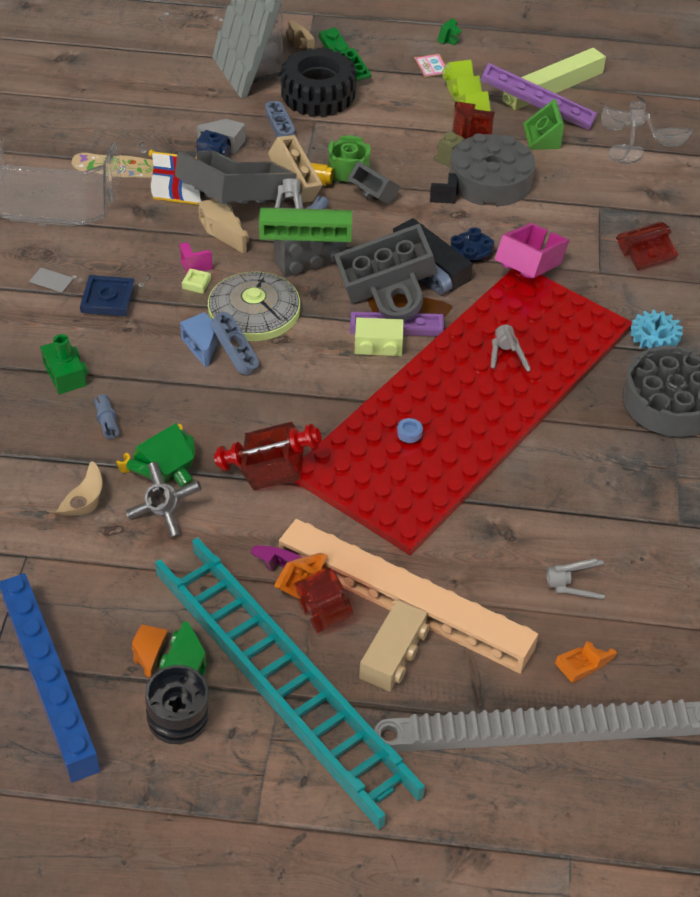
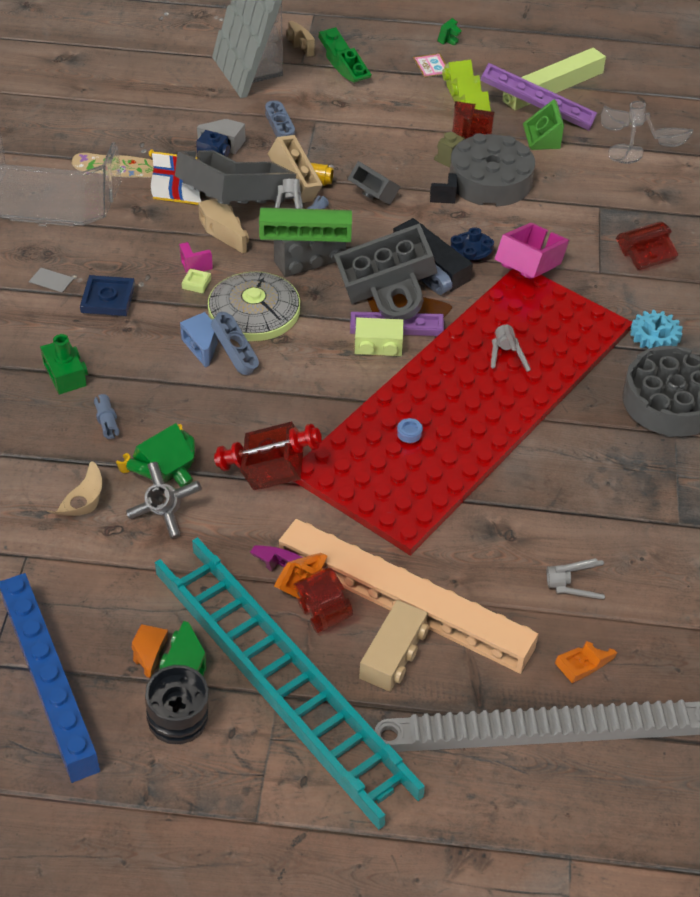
black tyre [281,48,356,117] -> none
bright green brick [328,135,371,182] -> none

